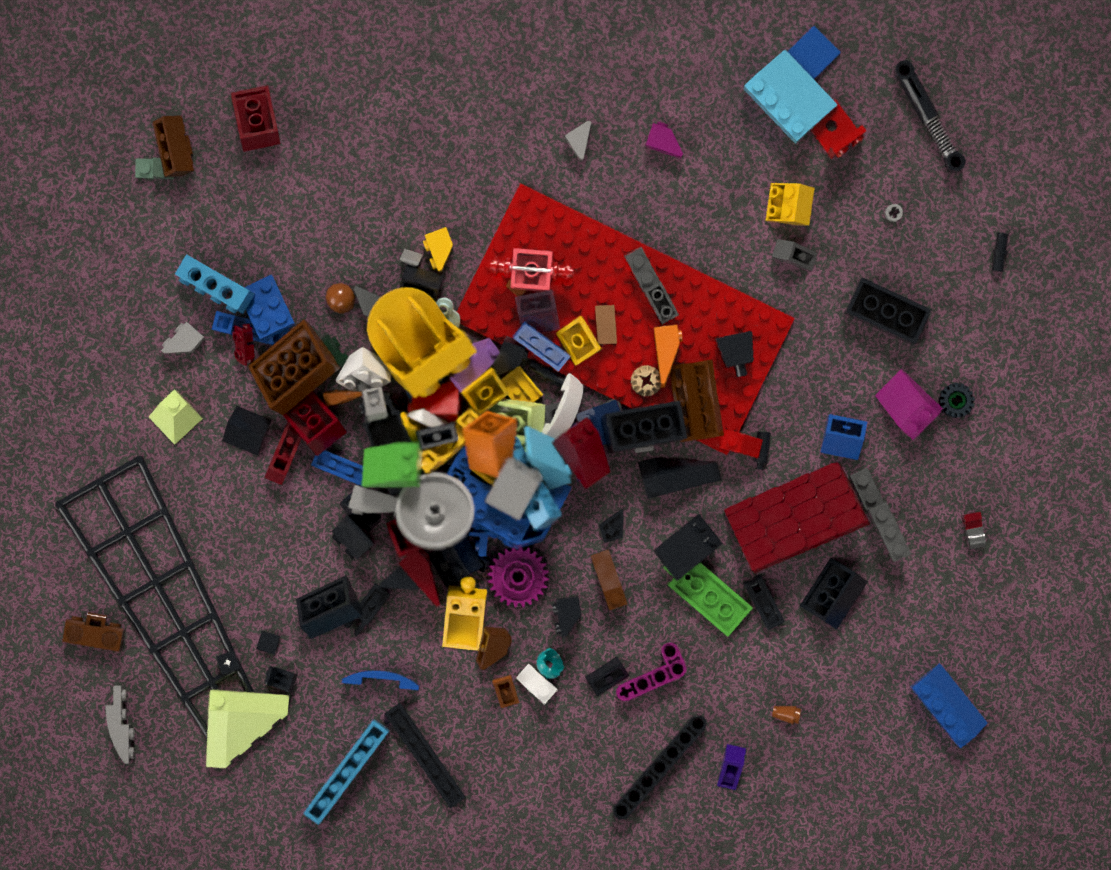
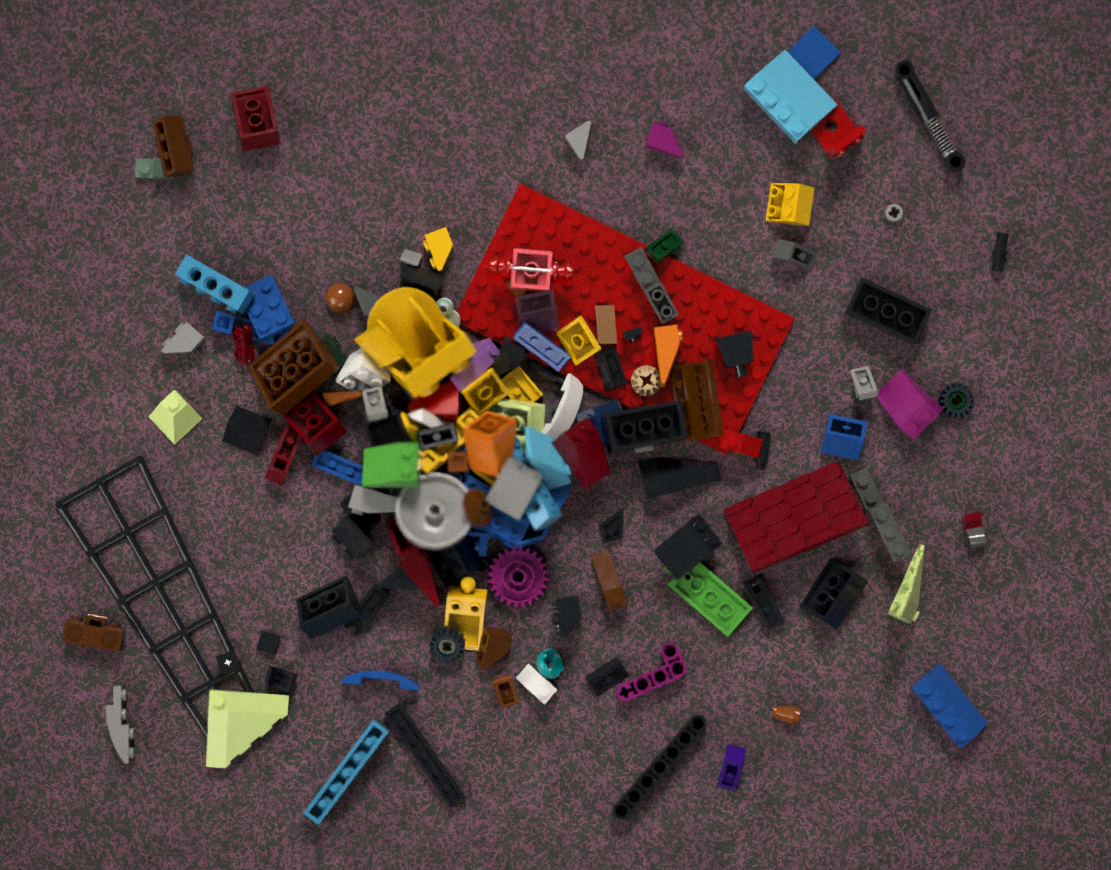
none -> yellow slope [354,325,405,368]
none -> black bush [429,626,465,664]
none -> dark orange tile [447,452,468,472]
none -> reddish brown dish [463,489,493,527]
none -> black slope [594,348,627,391]
none -> black plate [622,326,643,343]
none -> dark green plate [644,229,684,264]
none -> light grey slope [850,366,878,400]
none -> yellowish green slope [888,544,925,624]

